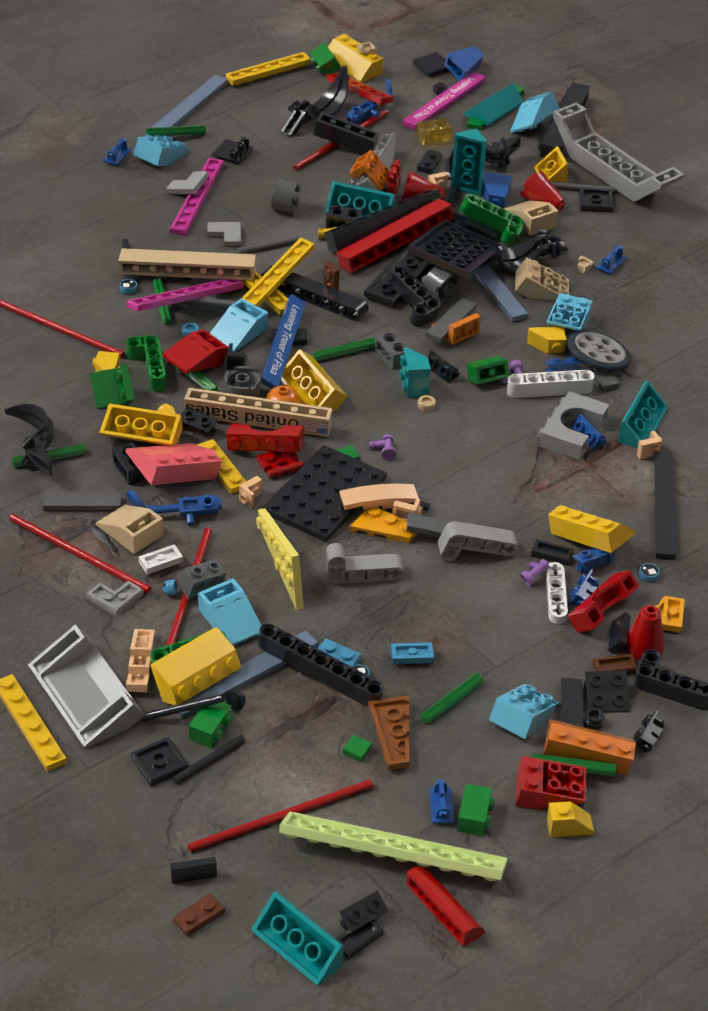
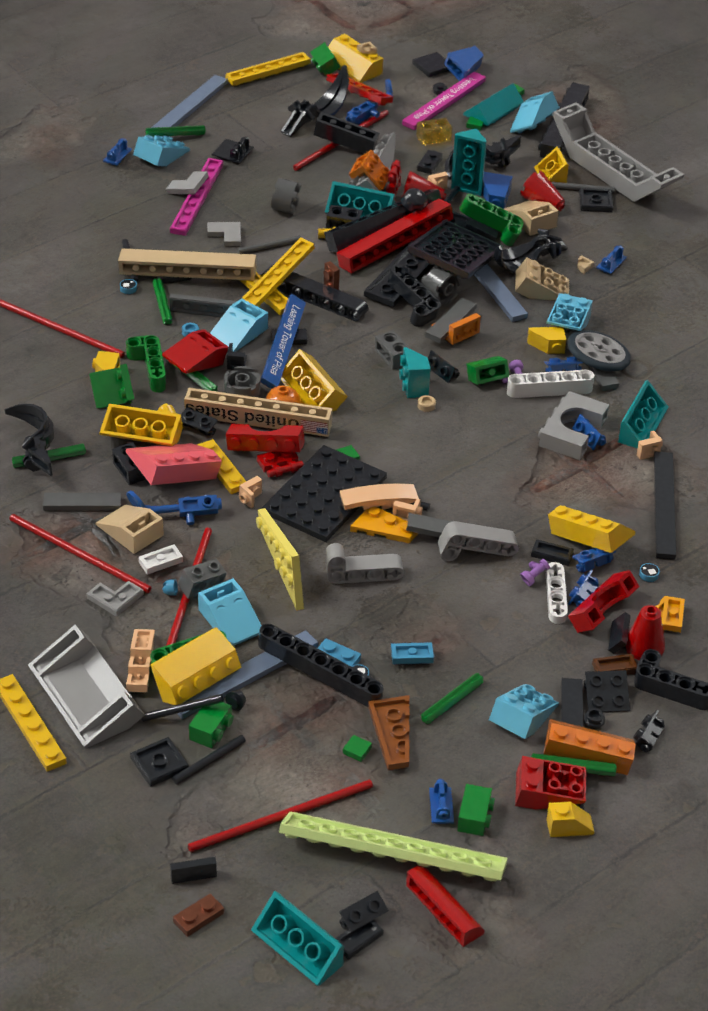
dark pink tile [126,279,244,312] -> none
green axle [313,337,375,361] -> none
medium lavender piece [369,434,396,461] -> none
none -> black hair [401,188,428,211]

